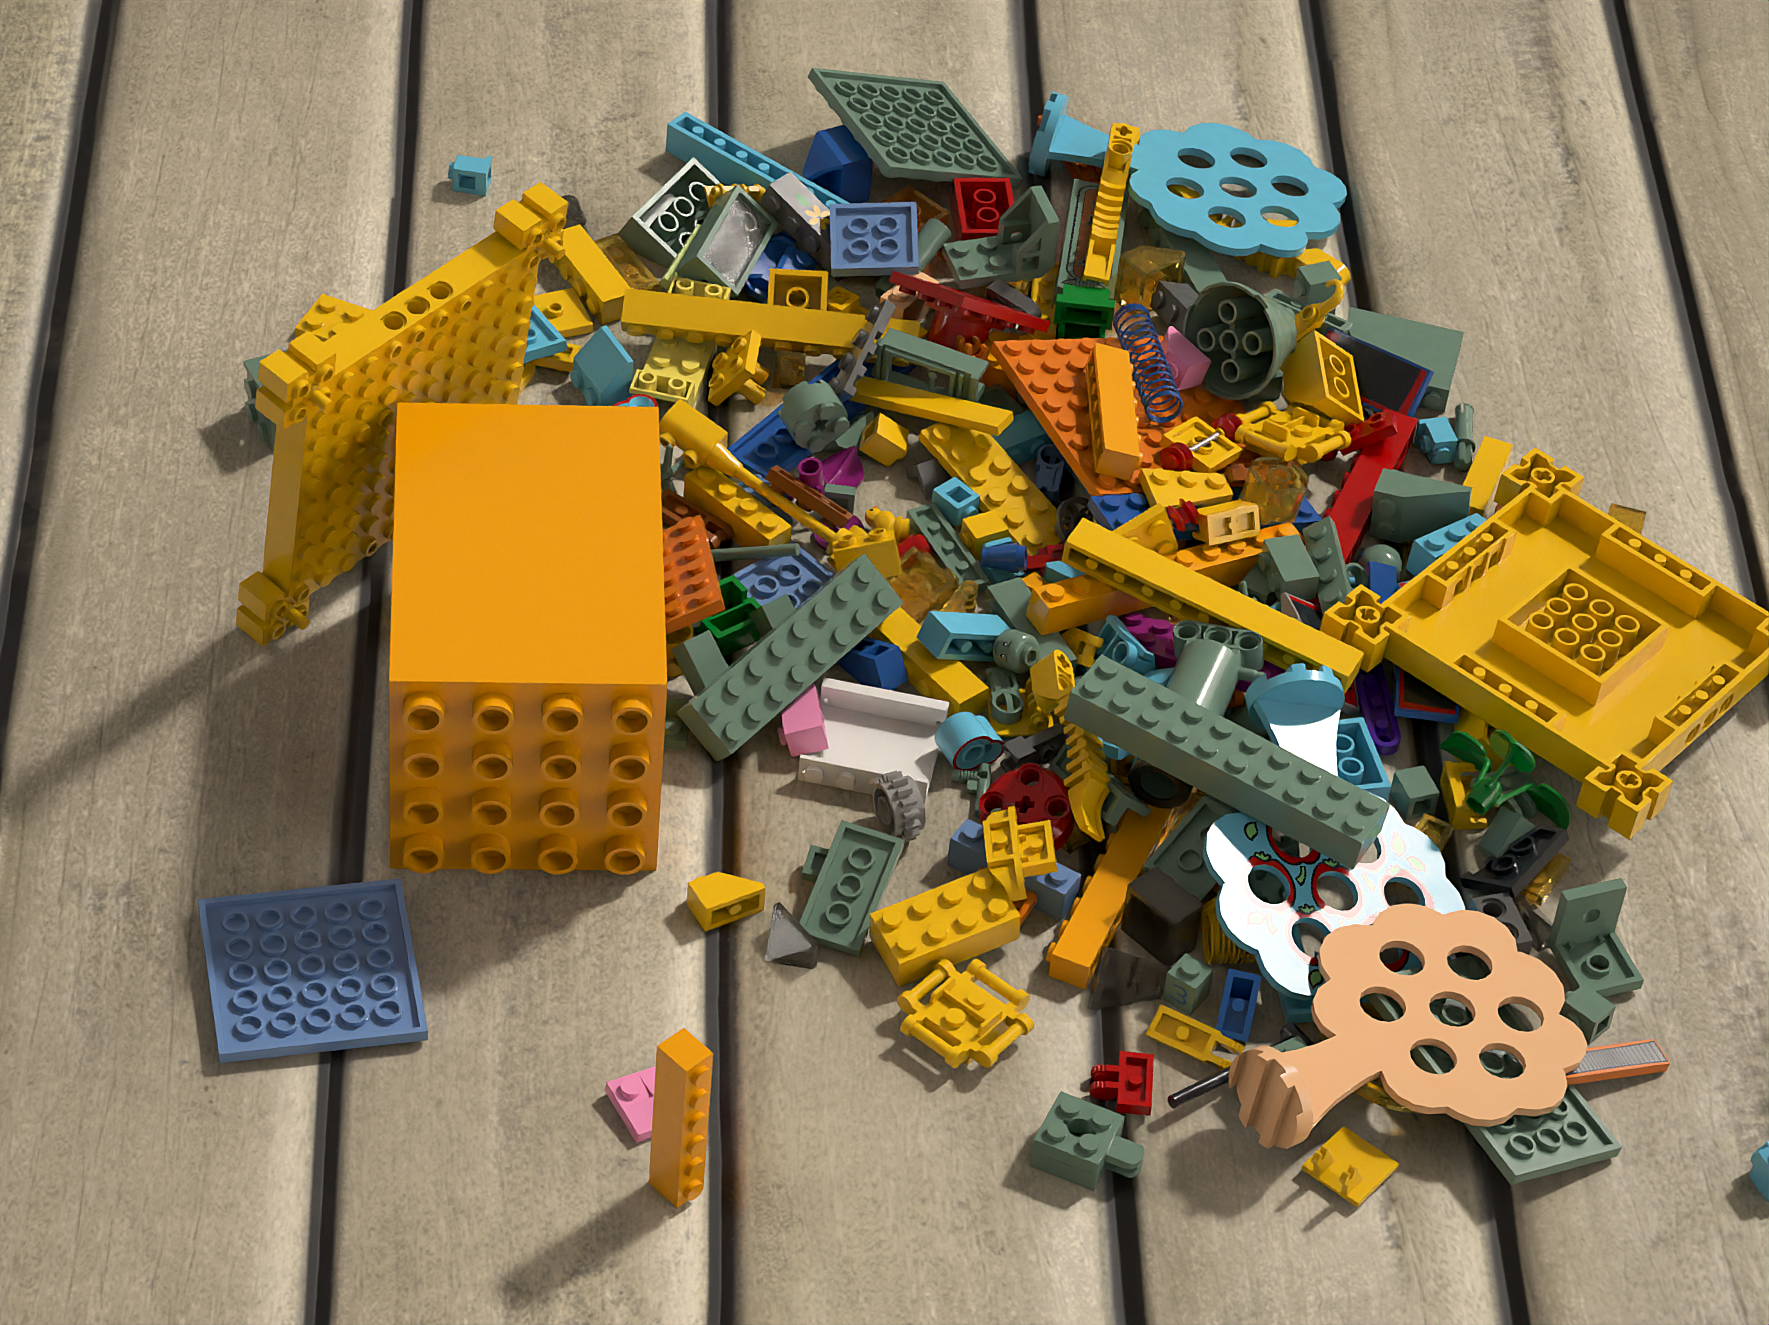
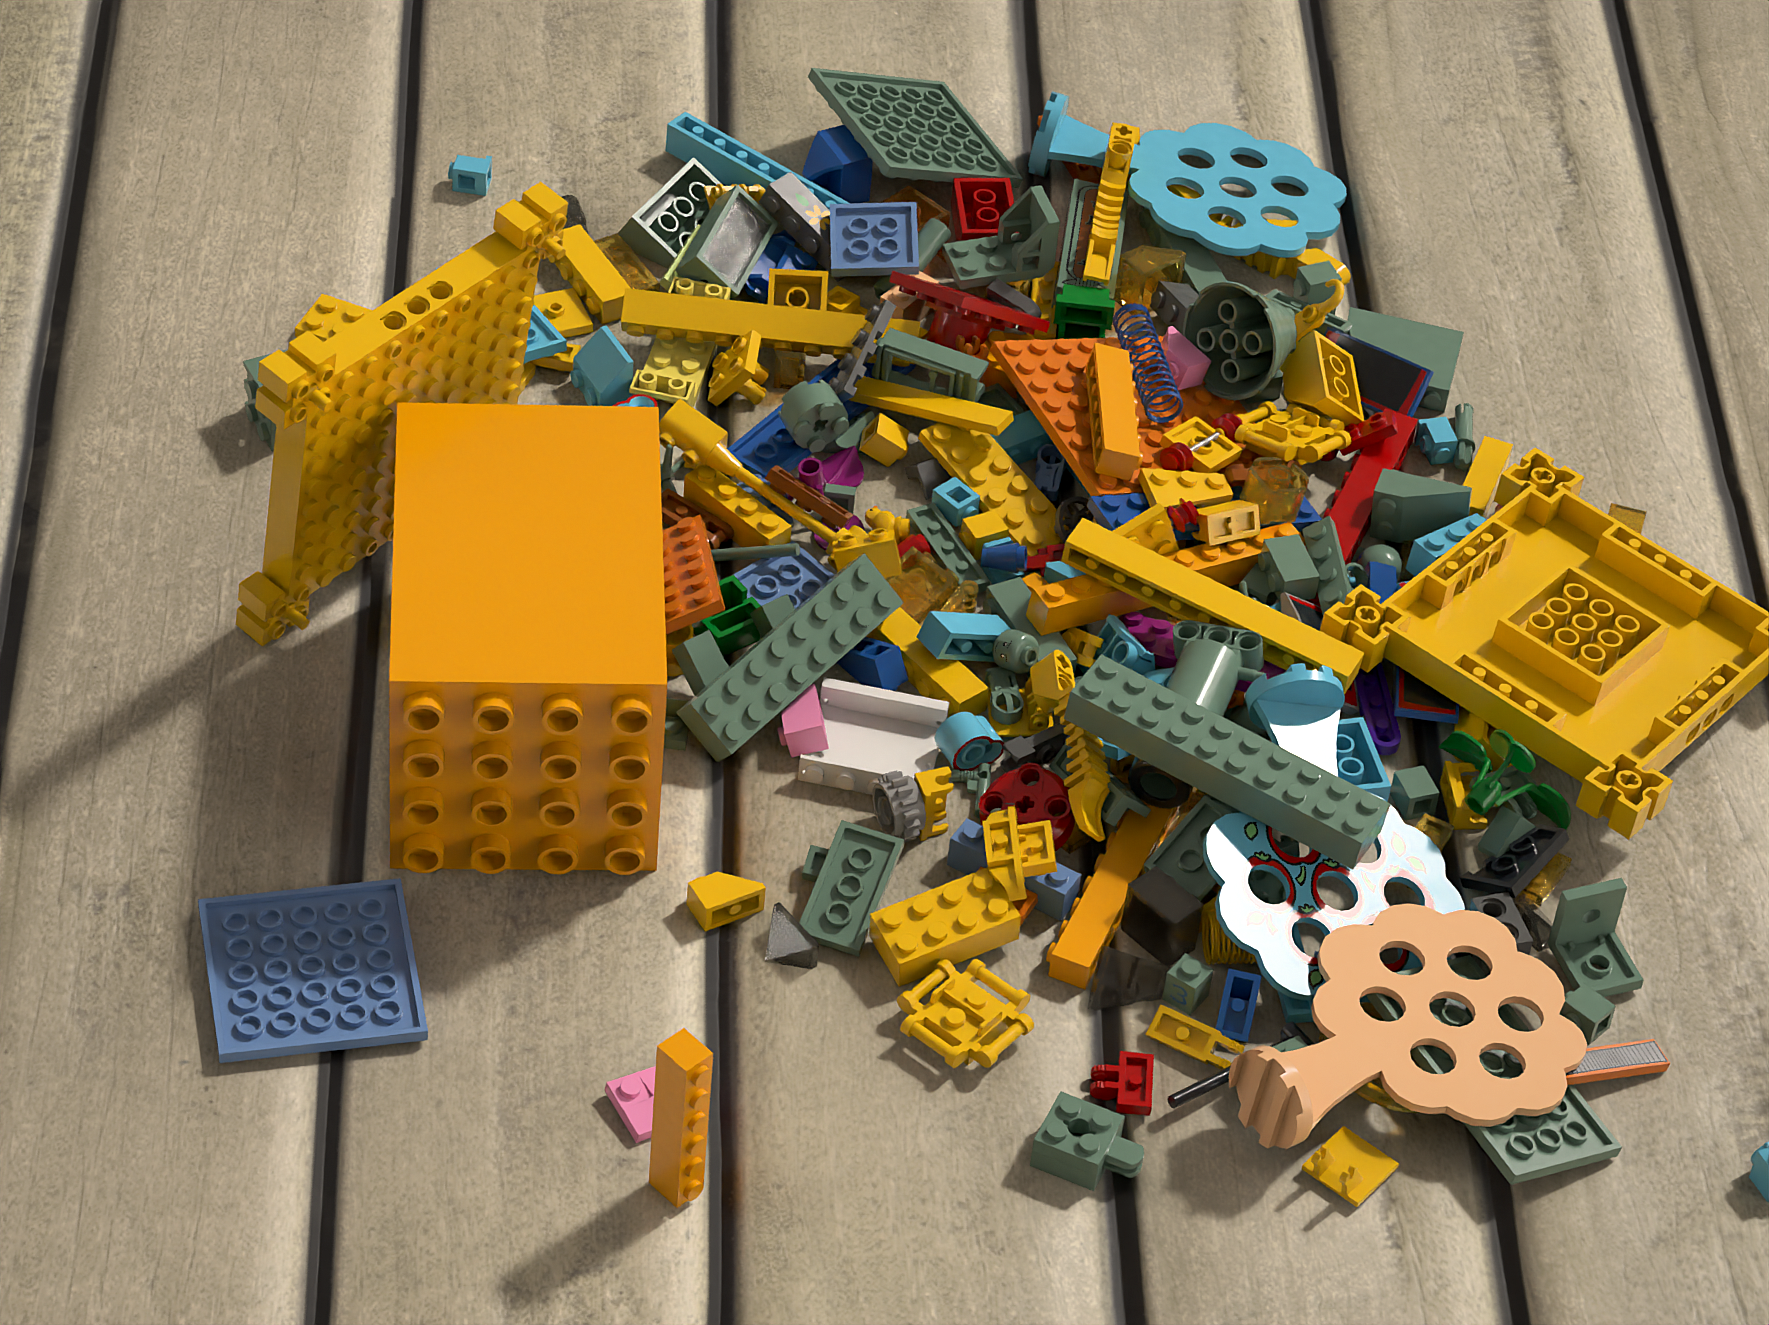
none -> yellow hinge [914,766,954,841]

